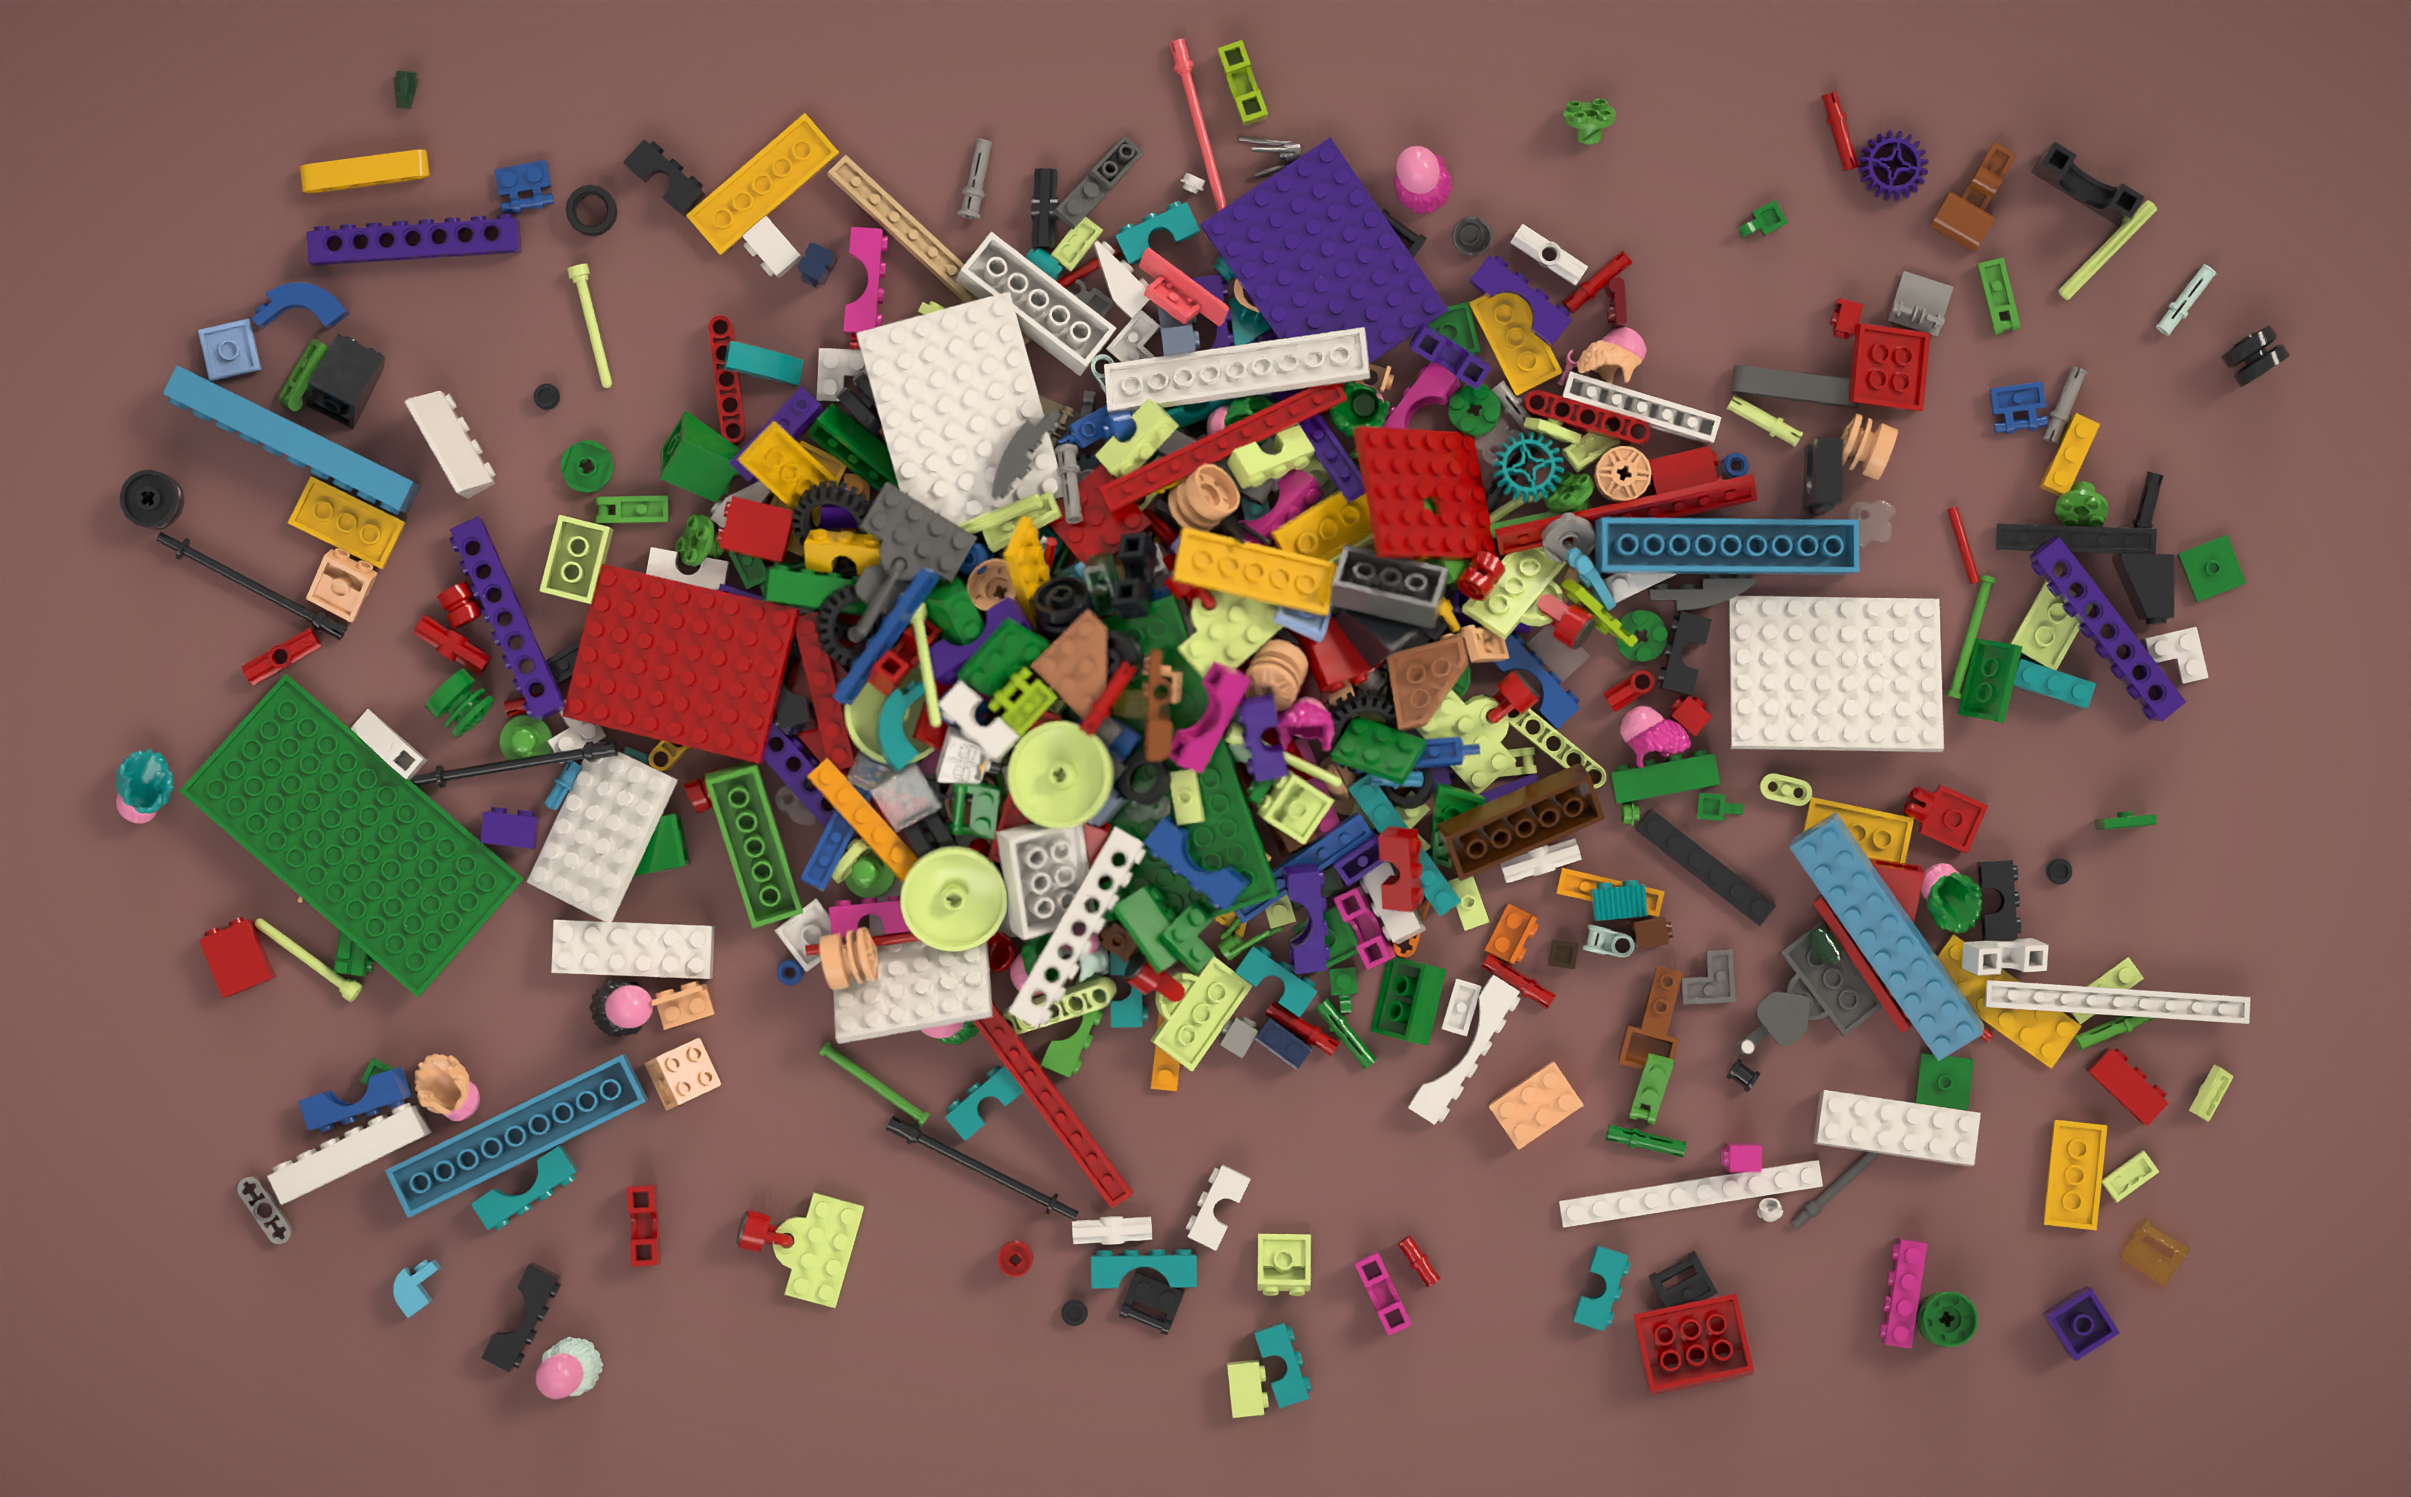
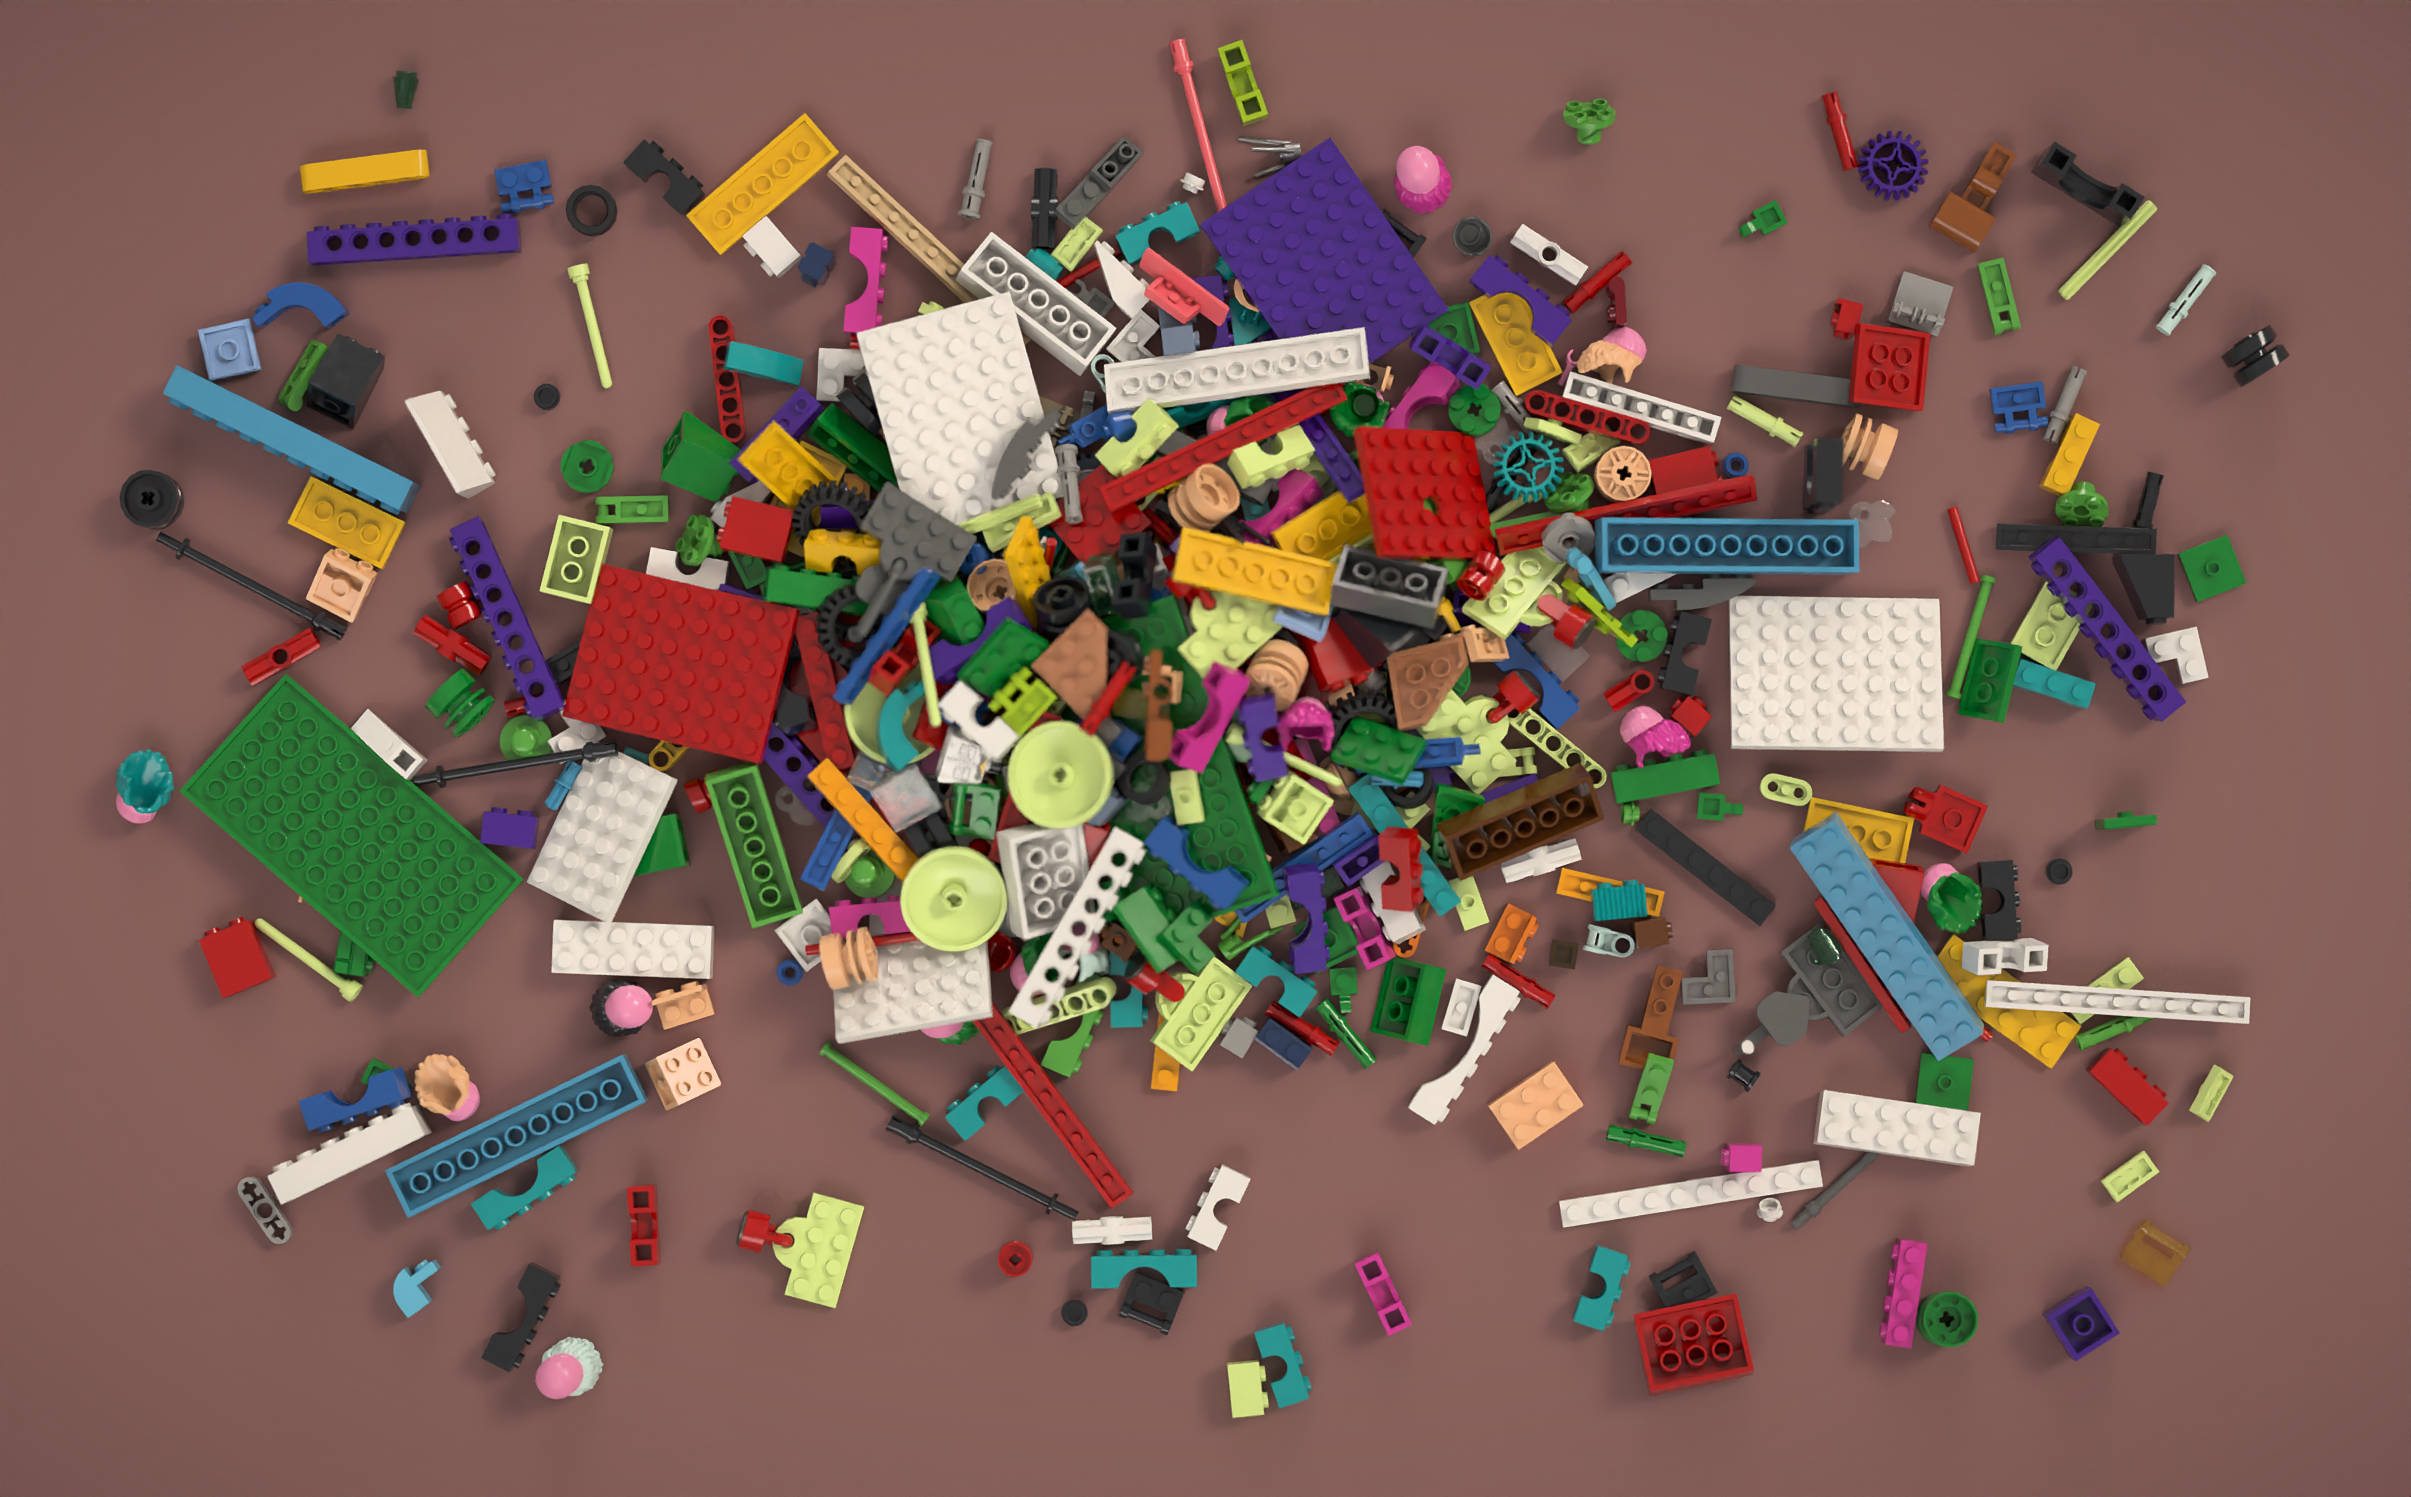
yellowish green plate [1257,1234,1311,1296] -> none
red pin [1397,1235,1441,1288] -> none
yellow plate [2043,1119,2107,1230] -> none

